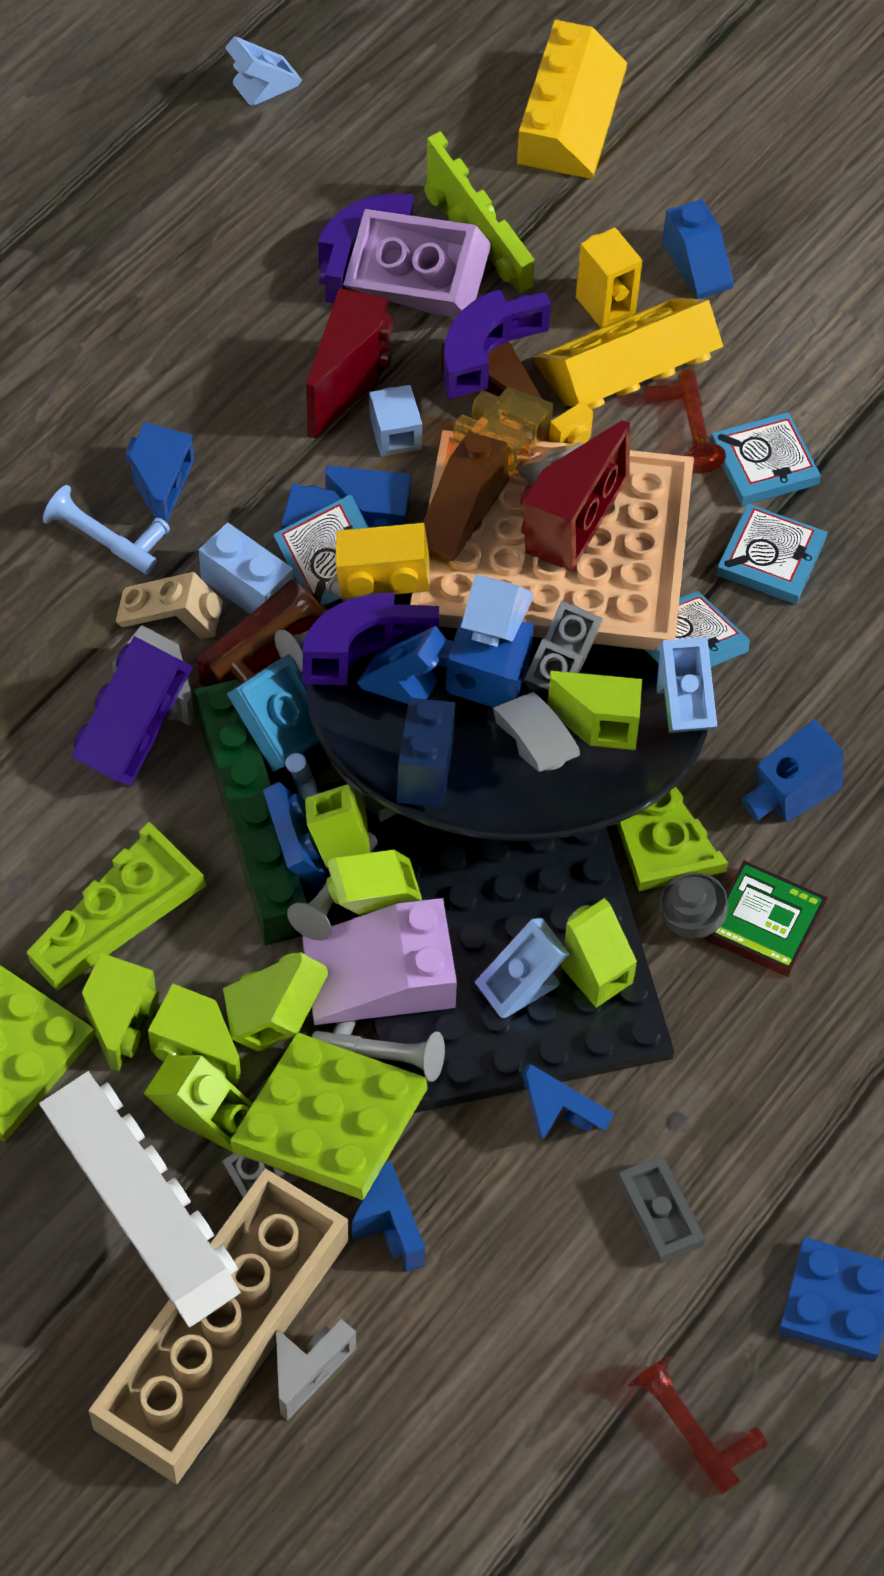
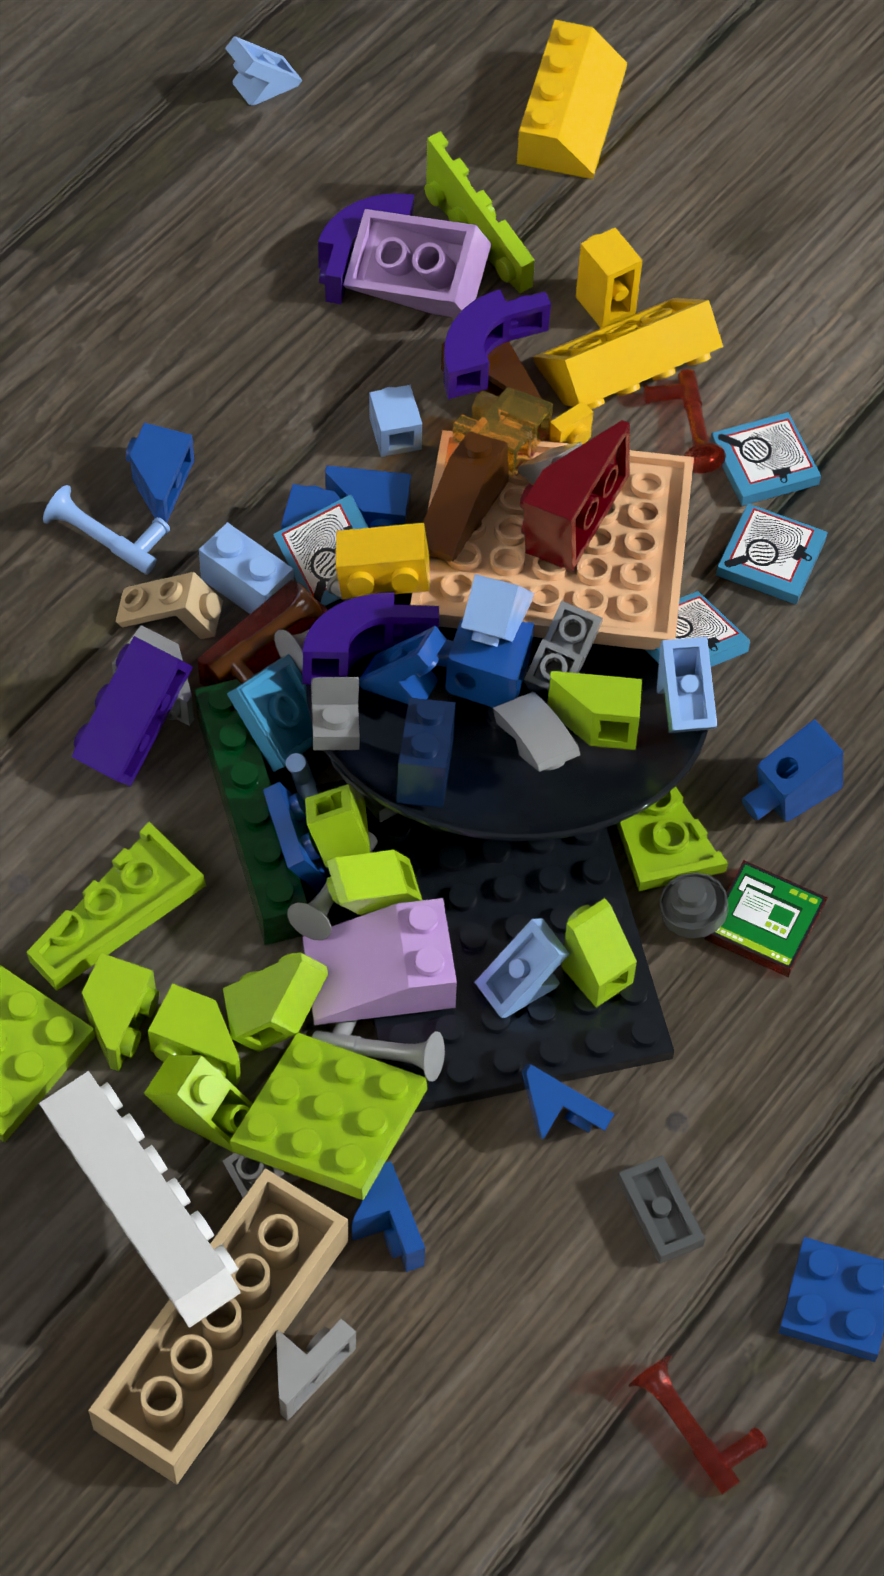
dark red slope [306,288,394,438] -> none
blue slope [662,199,734,299] -> none
none -> light grey slope [311,677,360,750]

